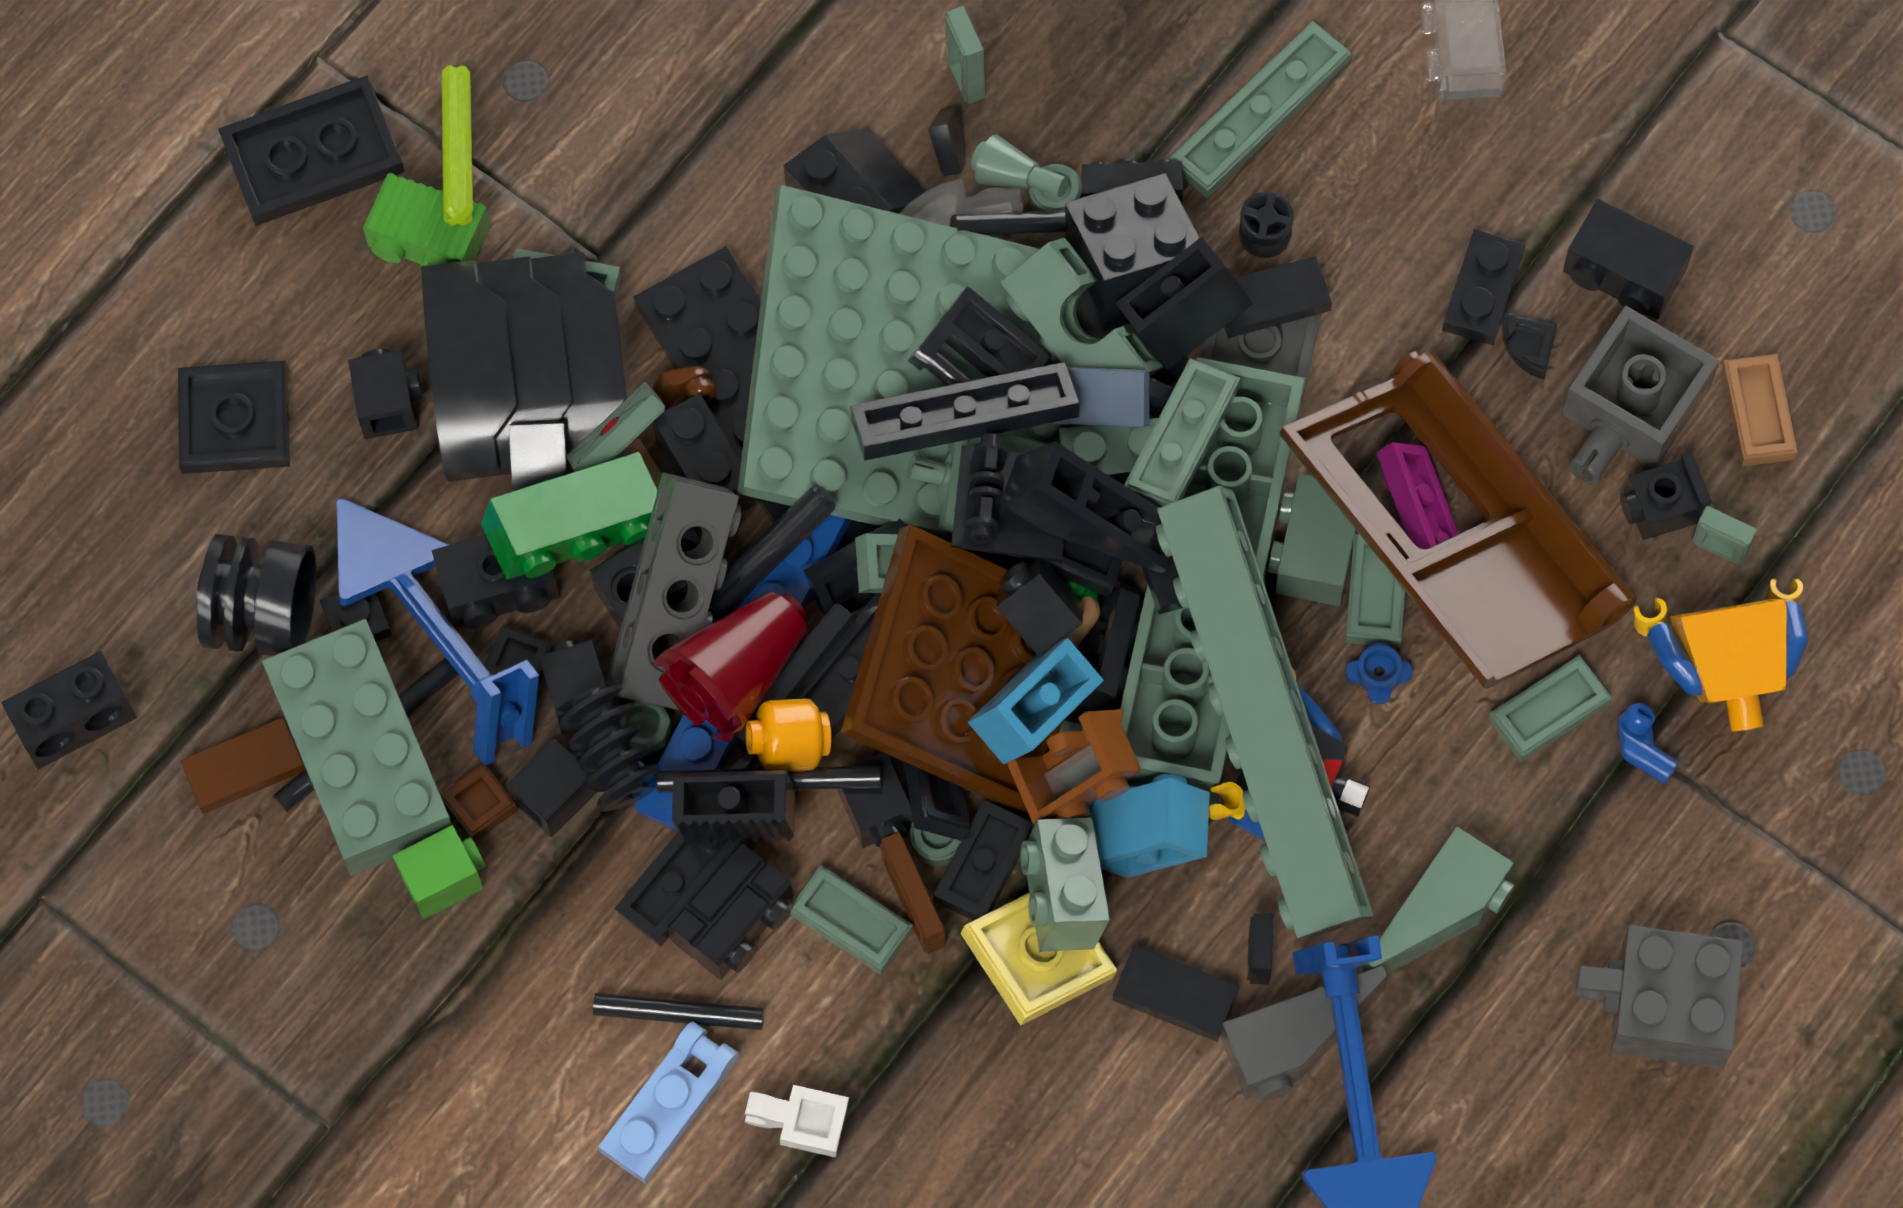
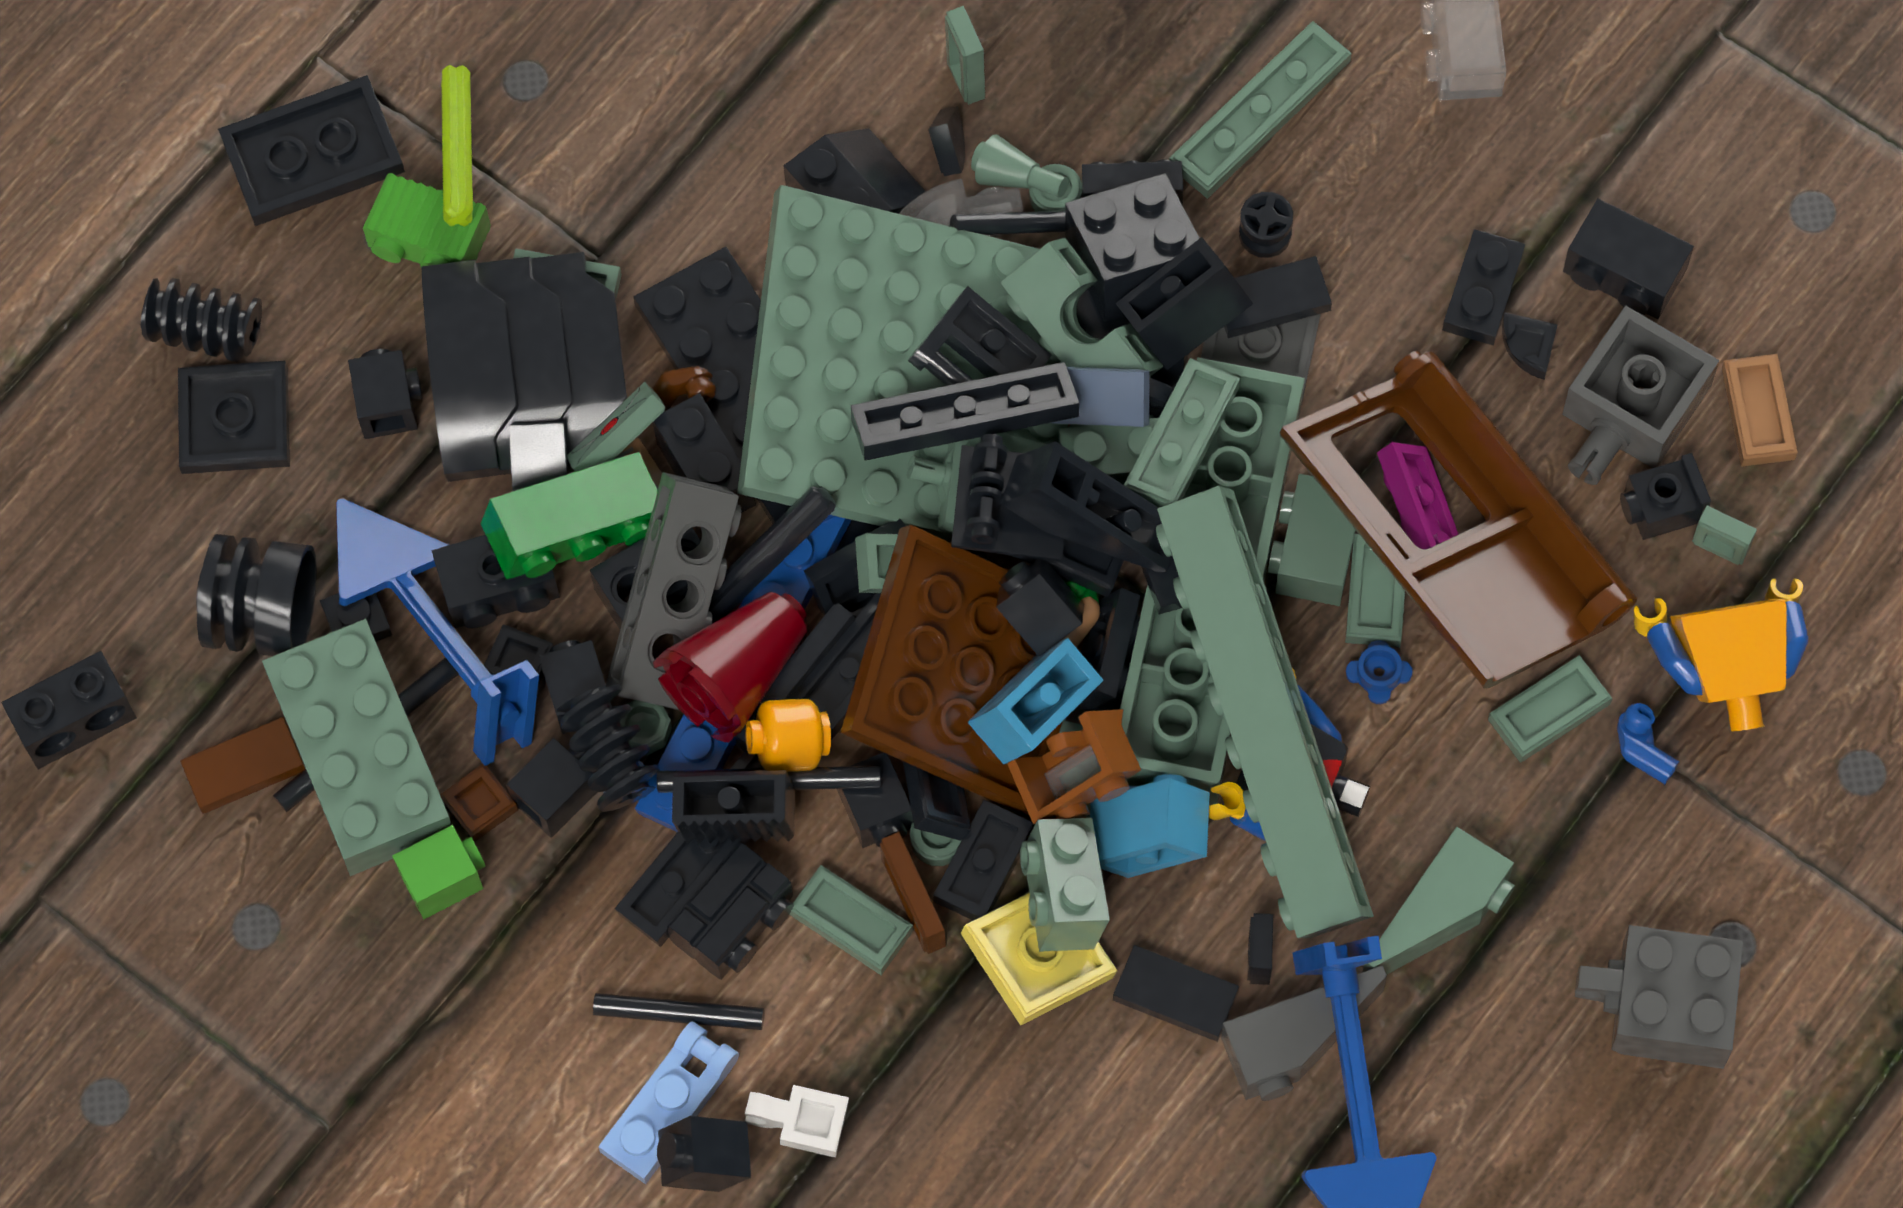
none -> black piece [140,278,262,362]
none -> black brick [657,1116,751,1192]

